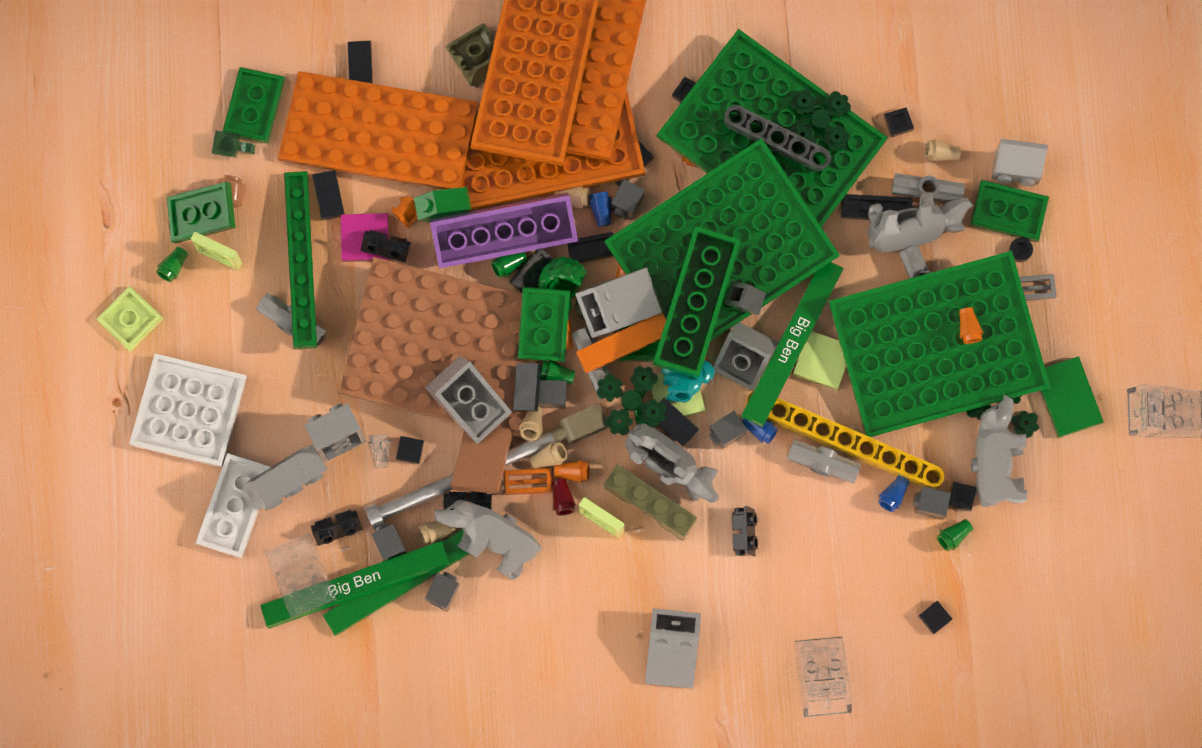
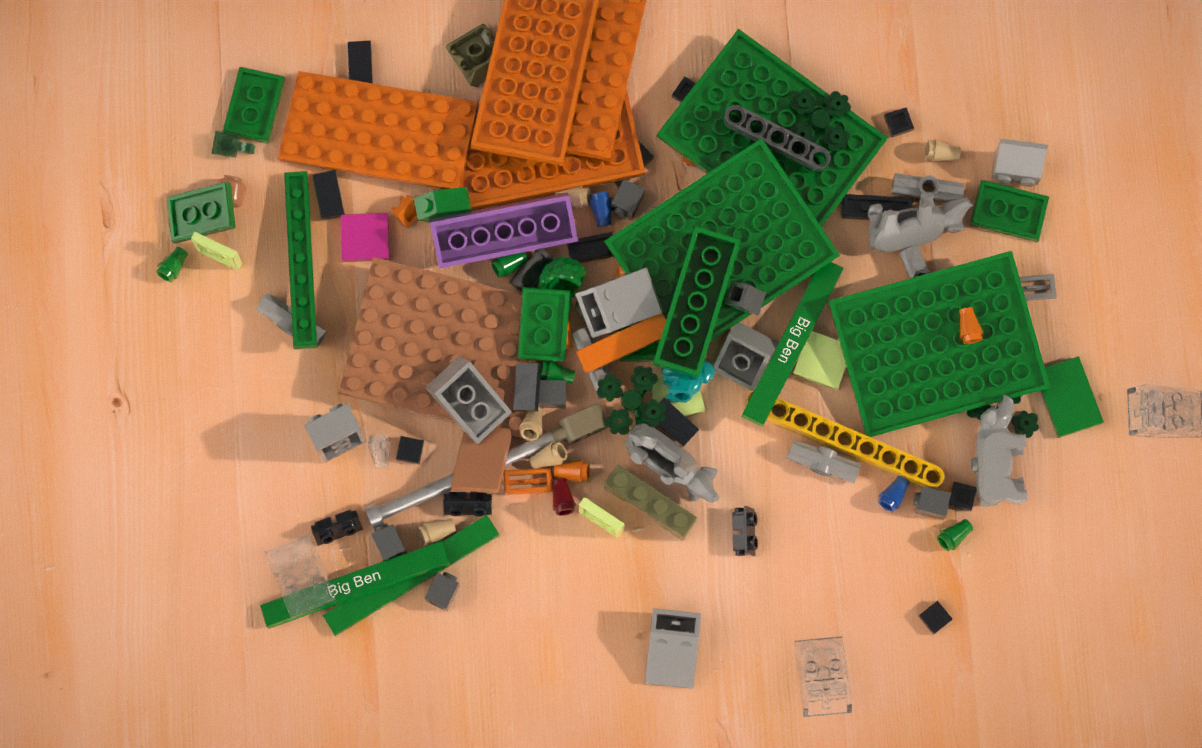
yellowish green tile [96,286,164,352] -> none
white plate [129,354,247,468] -> none
white plate [196,453,270,559] -> none
light grey brick [242,445,327,511] -> none
black hinge [360,229,411,263] -> none
light grey animal [434,500,541,580] -> none
dark grey brick [709,410,747,450] -> none
blue cone [742,419,778,444] -> none
black tile [1009,238,1033,262] -> none

